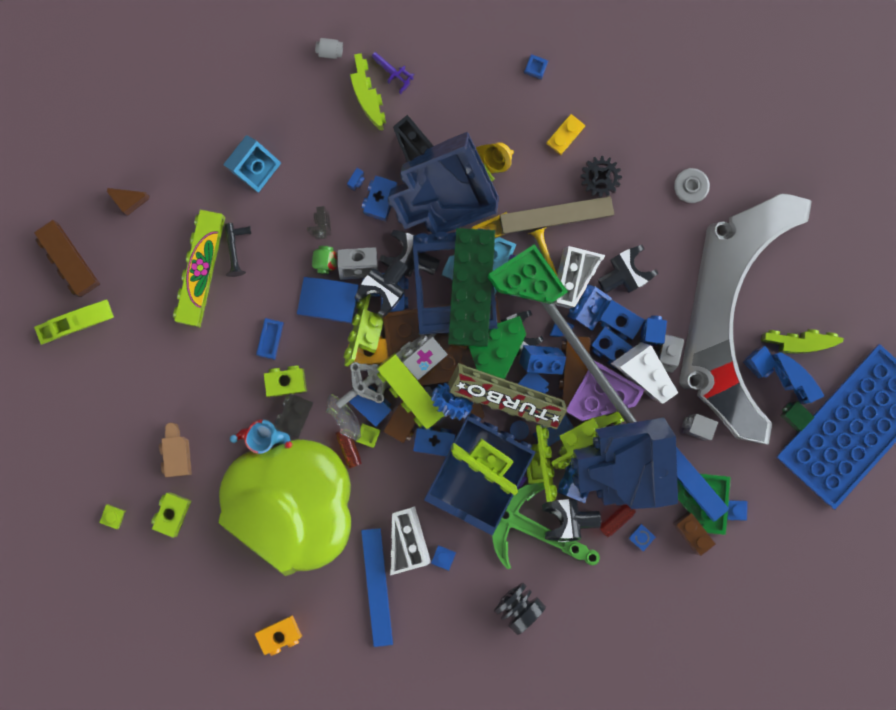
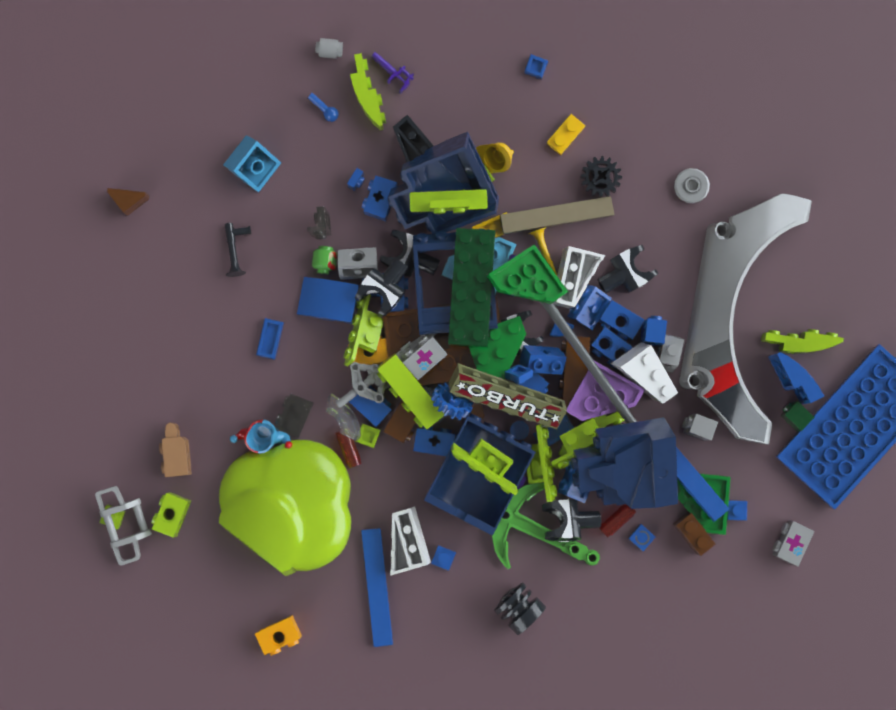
reddish brown brick [34,220,100,297] -> none
lime slope [34,300,114,345] -> none
brick [173,209,226,328] -> none
lime brick [264,366,307,397] -> none
blue slope [743,346,776,378] -> none
none -> light grey bar [95,486,152,565]
none -> blue bar [308,93,339,122]
none -> lime bracket [410,190,488,214]
none -> blue plate [505,364,533,384]
none -> light grey brick [772,520,815,566]

